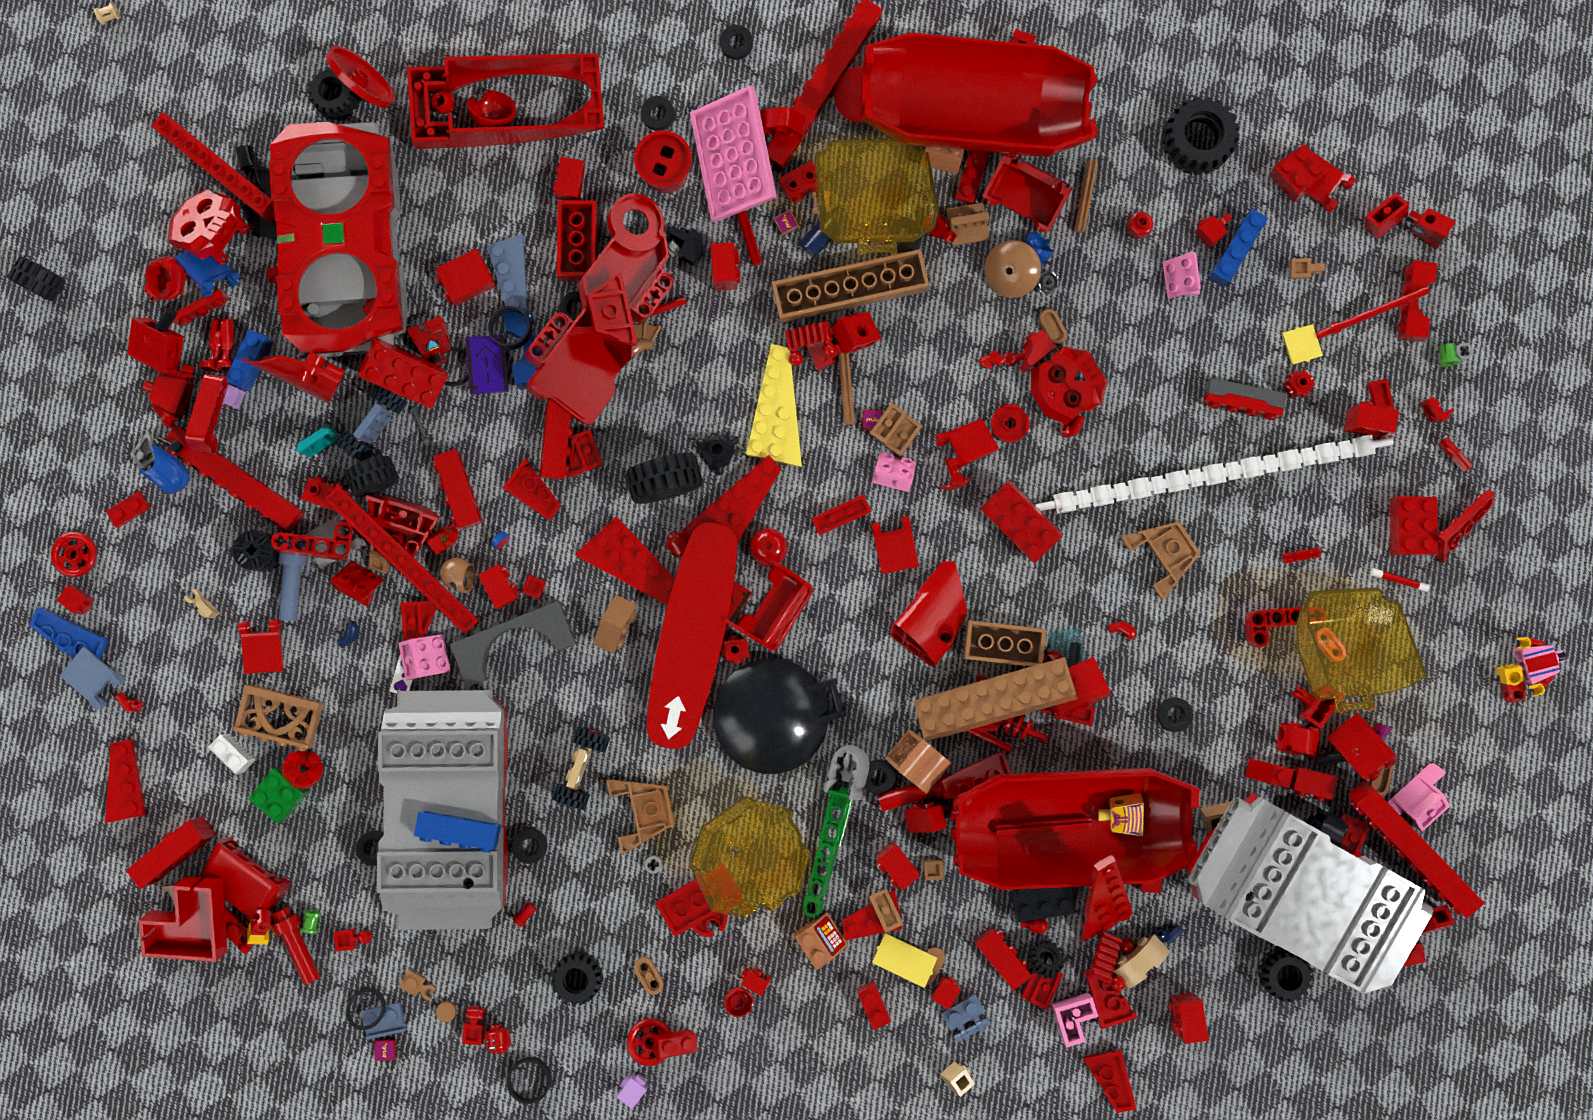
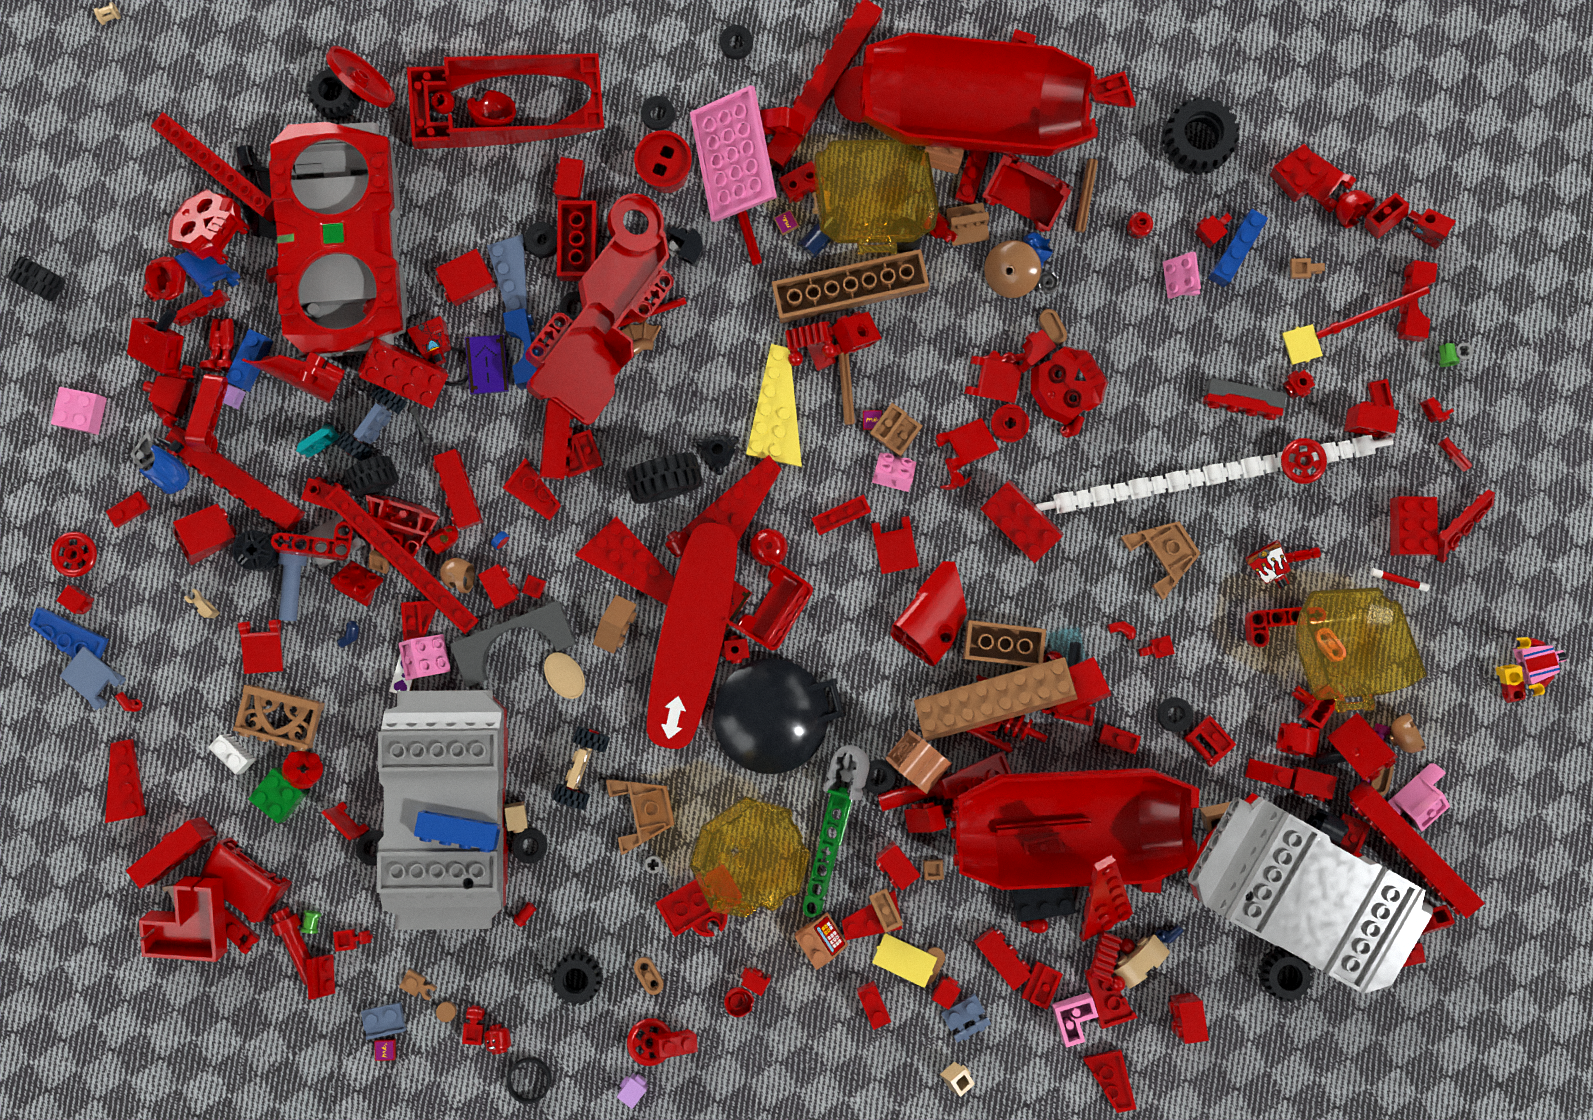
red leg [247,909,271,945] -> none
black tyre [346,988,386,1030] -> none
black tyre [488,306,532,350] -> none
red wing [587,273,638,346] -> none
red brick [711,242,741,291] -> none
black tyre [1027,940,1065,979] -> none
torso [1098,793,1144,836] -> none
none -> bright pink brick [51,387,107,435]
none -> red slope [173,503,237,566]
none -> red plate [306,954,335,1000]
none -> red flag [321,802,370,841]
none -> tan brick [504,801,528,833]
none -> black tyre [525,222,557,258]
none -> tan piece [544,653,585,699]
none -> red flag [964,356,1022,403]
none -> red wing [1090,71,1136,108]
none -> red plate [1097,724,1142,755]
none -> red plate [1138,635,1175,659]
none -> red plate [1183,715,1237,767]
none -> torso [1246,539,1291,589]
none -> red plate [1281,438,1327,484]
none -> red cylinder [1335,190,1375,229]
none -> medium nougat cylinder [1389,713,1427,753]

